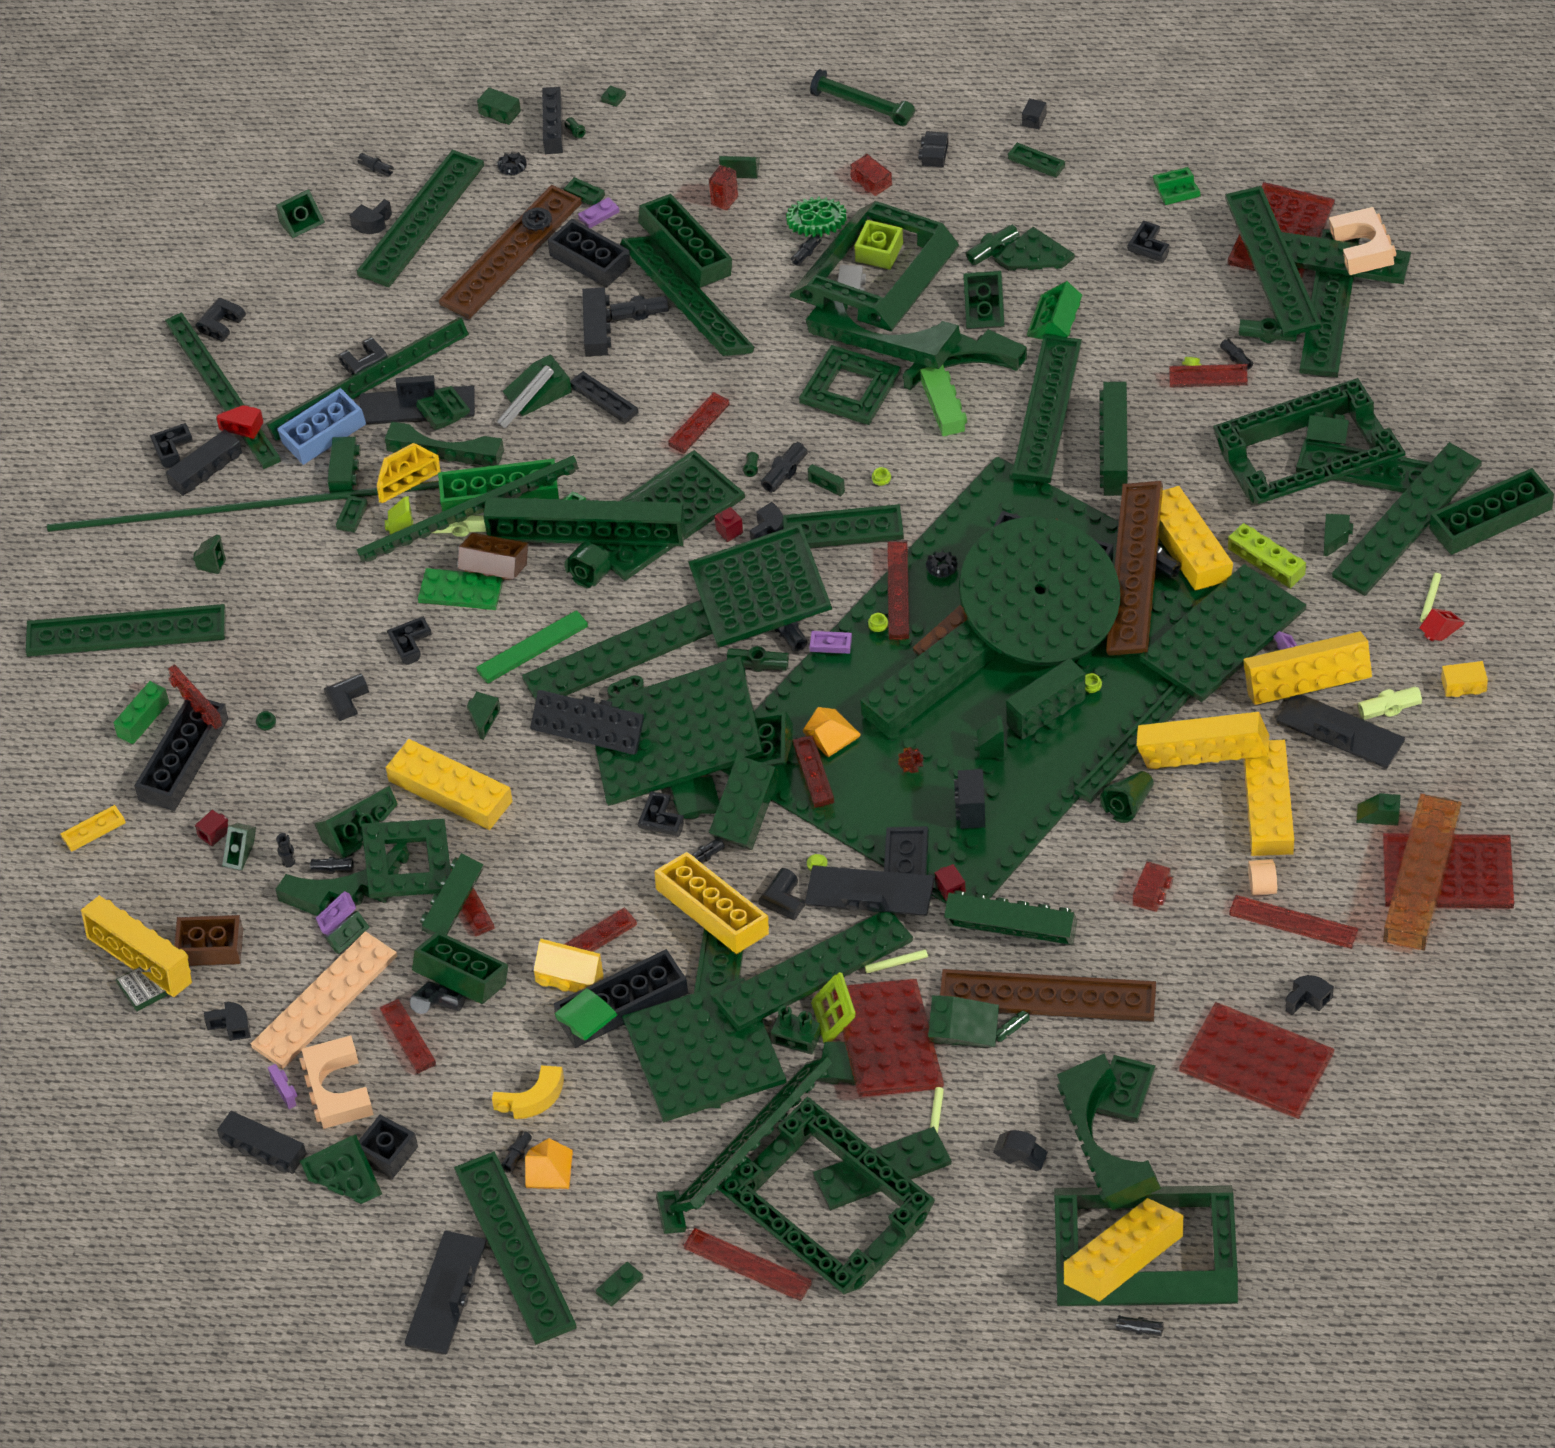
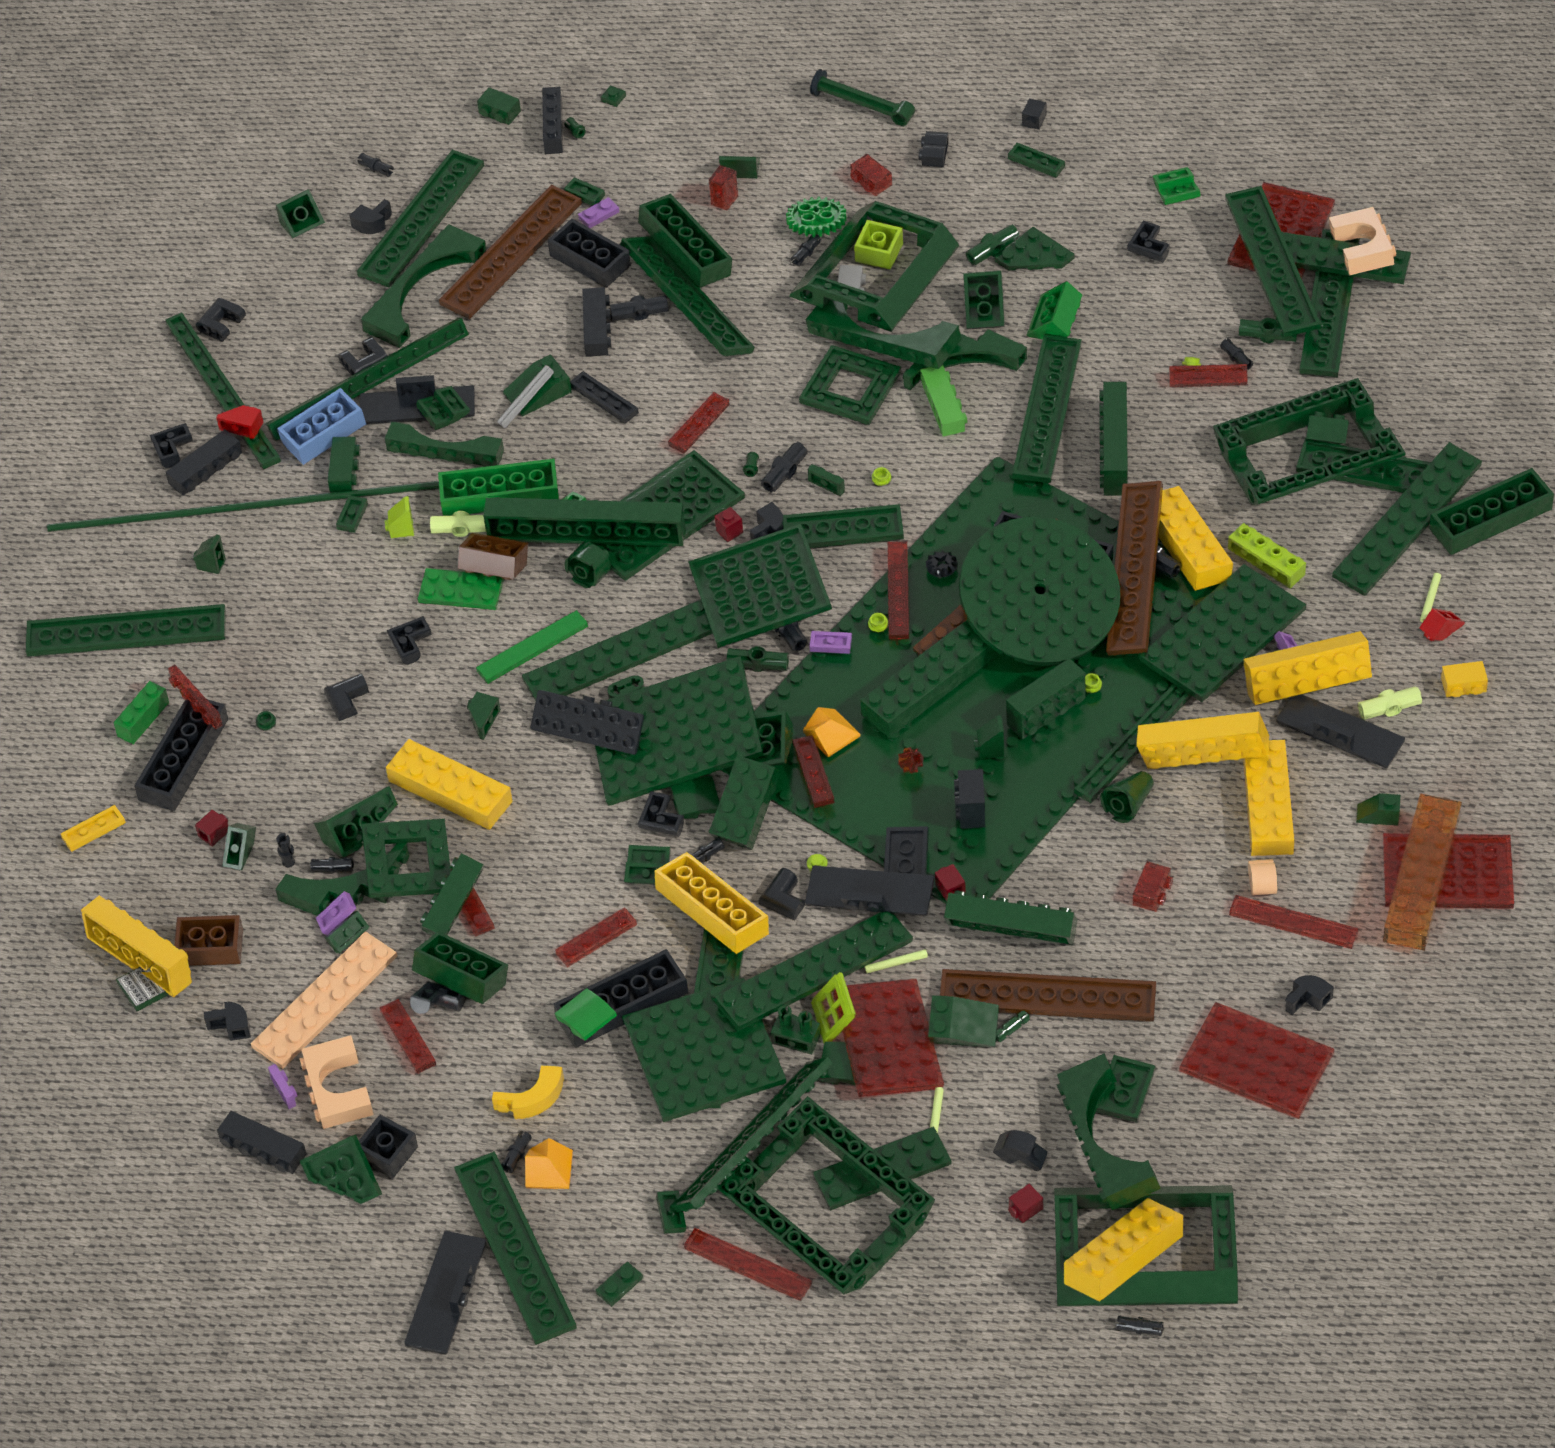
dark green plate [356,455,579,562] -> none
yellow wedge [377,443,441,503] -> none
black gear [497,152,527,175] -> none
black gear [522,208,552,232] -> none
yellow slope [534,939,604,993] -> none
dark green slope [1323,513,1353,556] -> none
none -> dark green arch [361,224,487,348]
none -> dark green slope [624,845,671,885]
none -> dark red brick [1008,1183,1044,1223]

